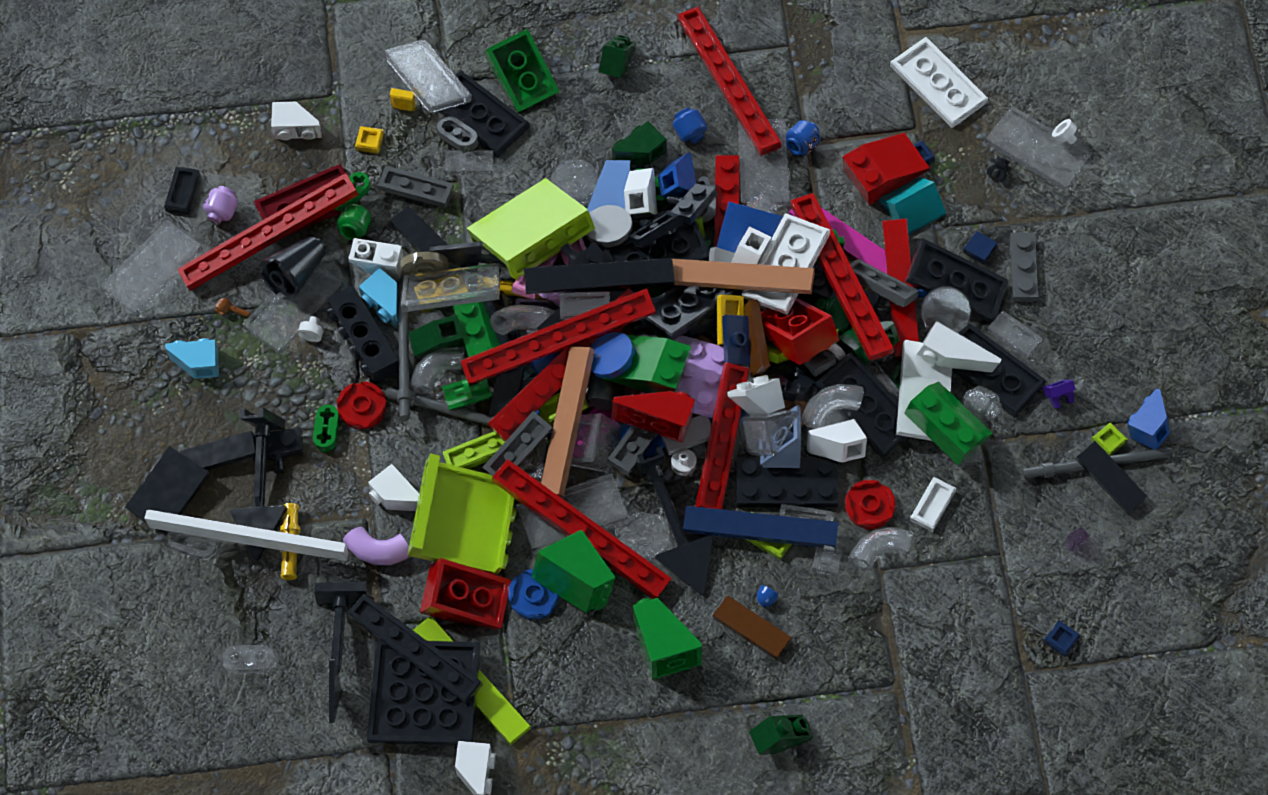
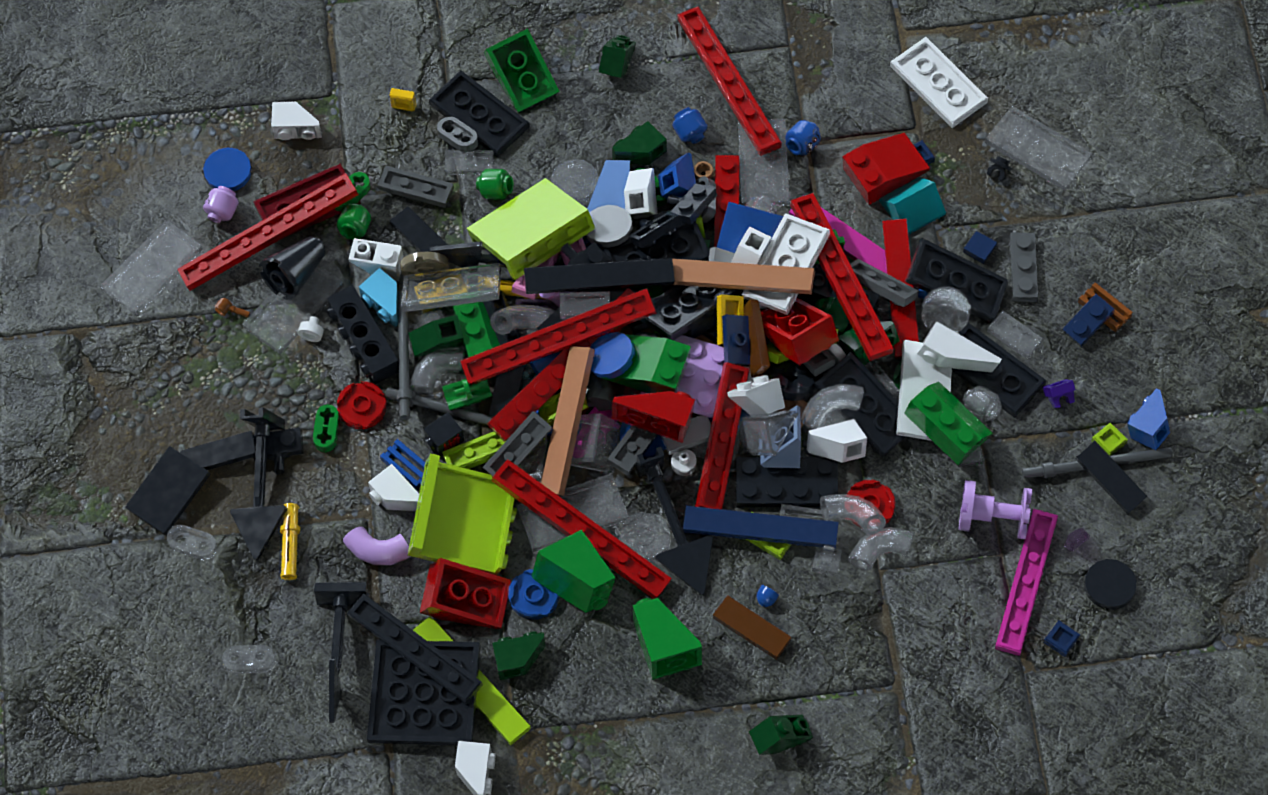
white tile [144,510,349,561] -> none
black tile [164,166,200,215] -> none
medium azure slope [165,338,219,379] -> none
yellow tile [355,126,384,154] -> none
clear tile [384,39,472,113] -> none
white tile [910,477,956,532] -> none
white tile [1052,119,1077,145] -> none
none -> blue tile [203,147,251,191]
none -> blue tile [380,439,425,490]
none -> black brick [423,412,464,457]
none -> green head [476,169,514,200]
none -> dark green slope [492,631,546,680]
none -> medium nougat plate [694,161,715,181]
none -> clear cylinder [820,494,886,535]
none -> lavender piece [959,480,1032,539]
none -> dark pink tile [995,509,1058,656]
none -> dark blue plate [1062,294,1115,347]
none -> dark orange tile [1078,283,1133,333]
none -> black tile [1084,559,1137,610]

